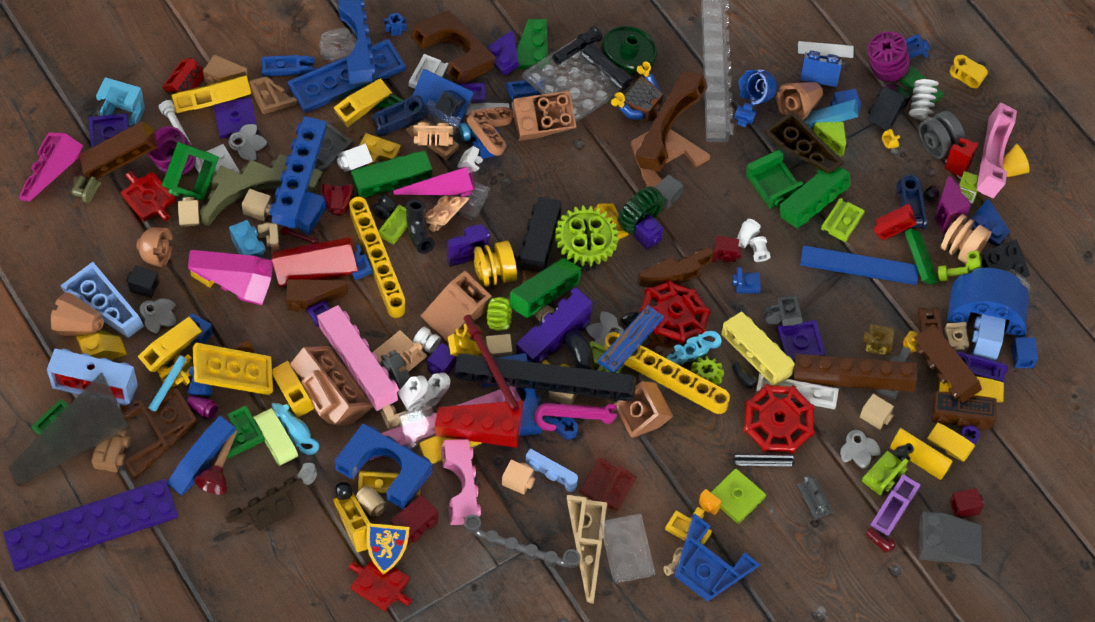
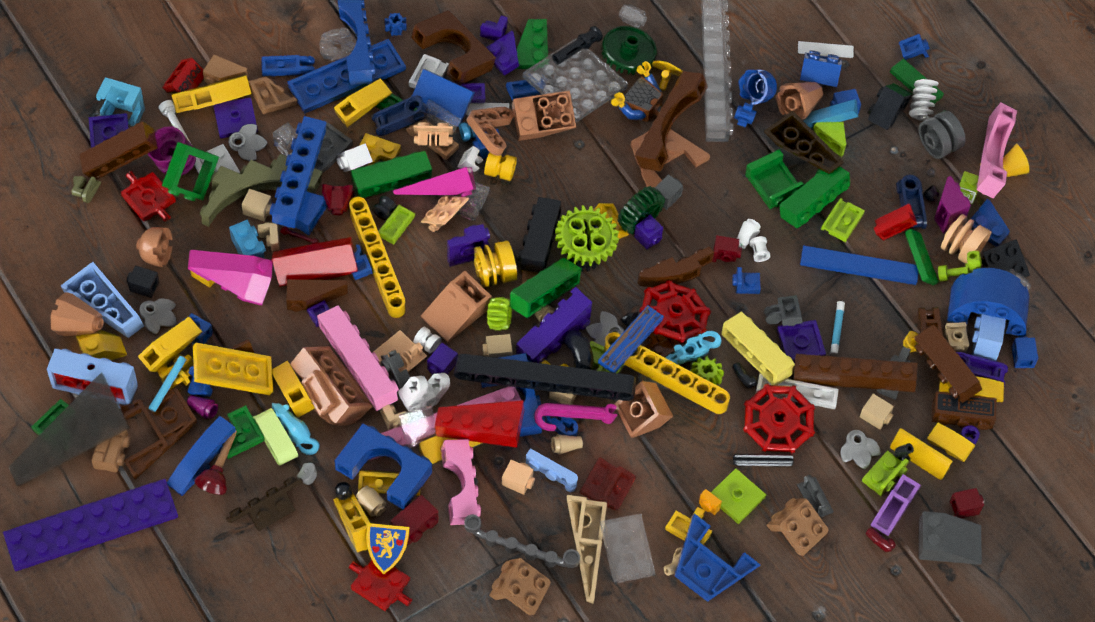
dark pink wedge [19,132,83,202] -> none
tan brick [178,197,201,227] -> none
black cylinder [406,199,435,254] -> none
black brick [435,90,466,117] -> none
yellow plate [448,324,483,357] -> none
dark red bar [463,314,519,412] -> none
black axle [581,43,633,91] -> none
clear yellow brick [863,324,895,355] -> none
magenta wheel [867,31,911,82] -> none
yellow piece [882,129,900,149] -> none
red hinge [944,138,979,177] -> none
yellow piece [949,55,988,89] -> none
none -> clear brick [273,122,298,156]
none -> dark purple panel [480,16,508,41]
none -> yellow wheel [484,152,517,181]
none -> medium nougat bracket [489,558,551,615]
none -> tan cone [551,434,583,455]
none -> clear brick [619,4,648,28]
none -> yellow shield [652,61,683,91]
none -> medium nougat bracket [767,498,828,556]
none -> medium azure bar [830,301,845,356]

